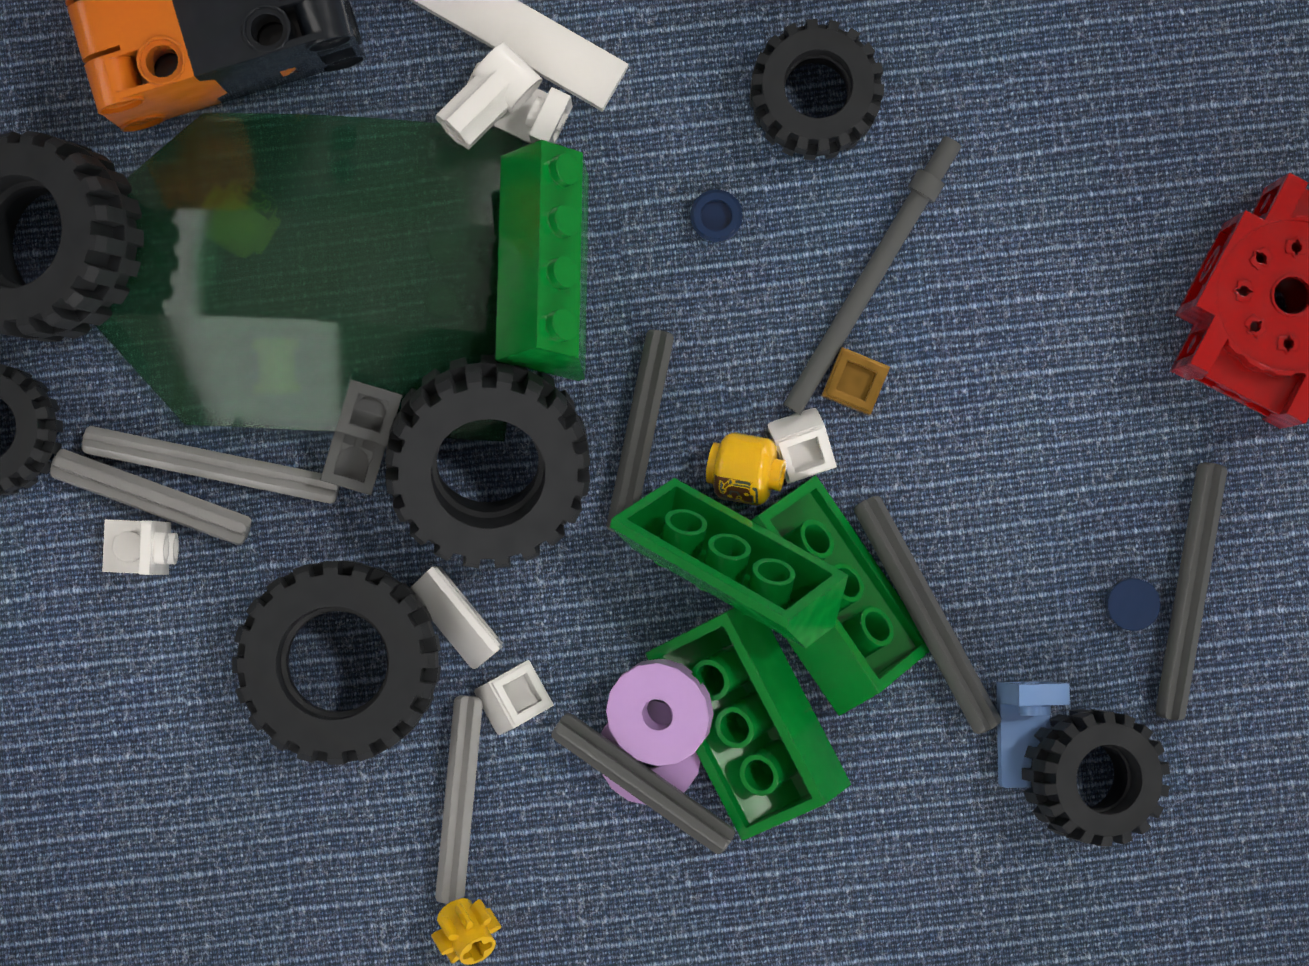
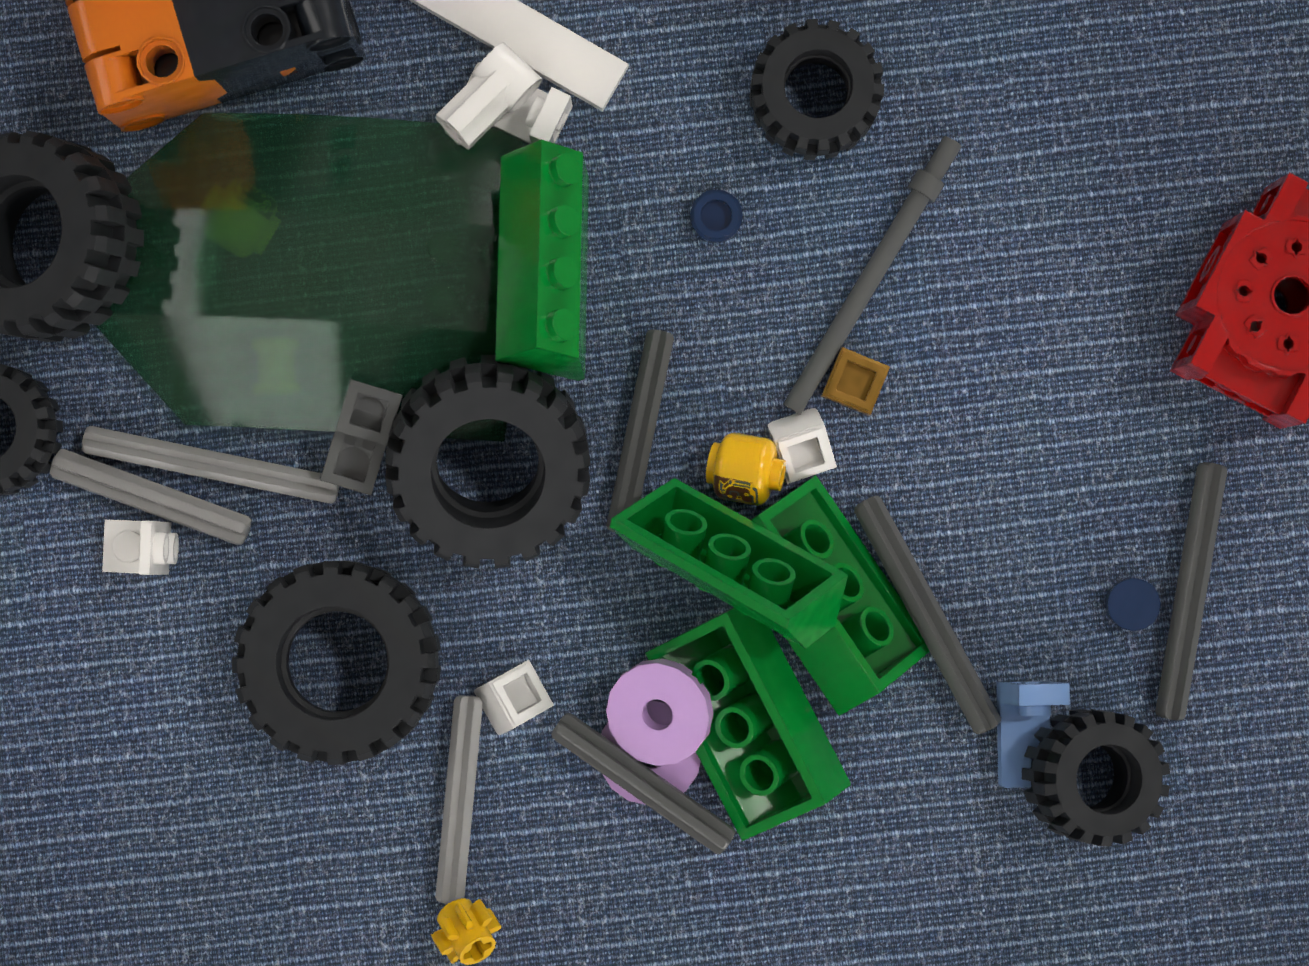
white slope [411,566,503,669] -> none

